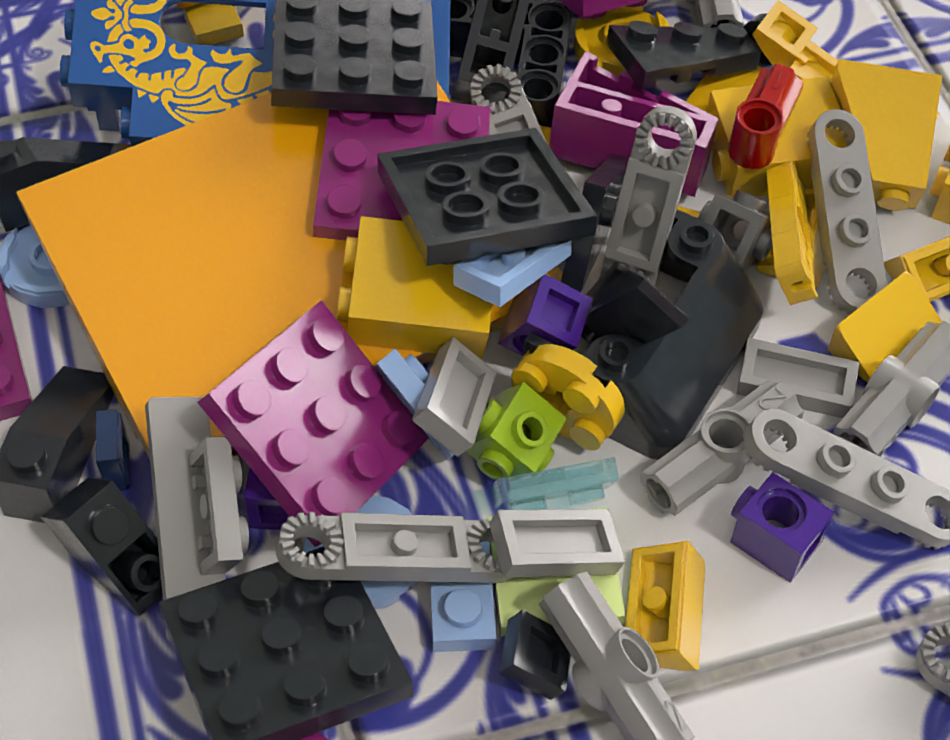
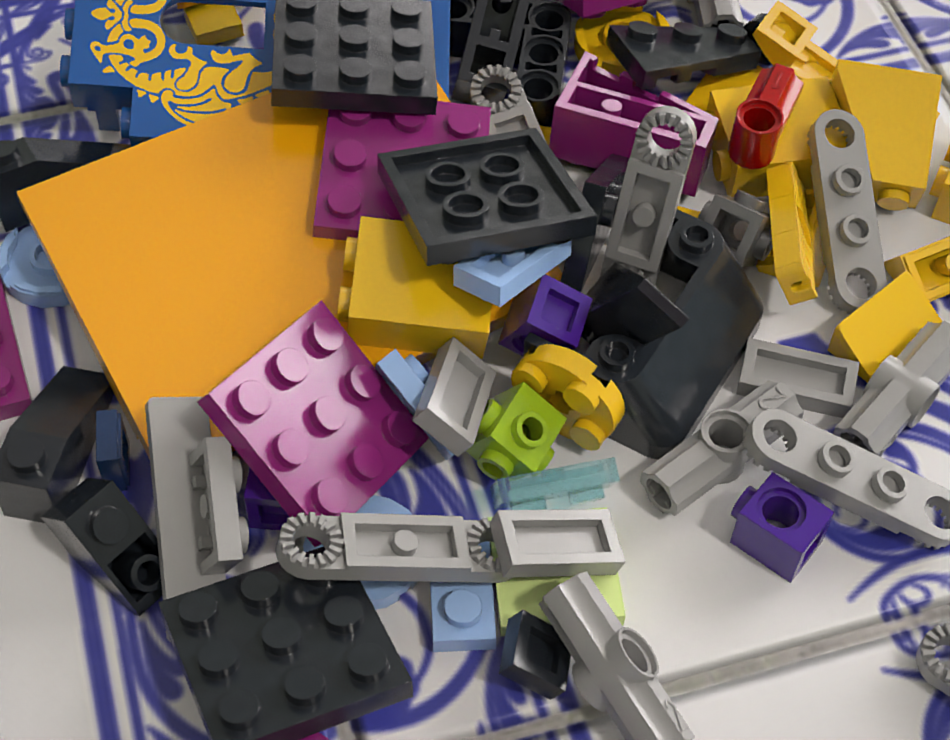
yellow slope [625,541,706,671] -> none

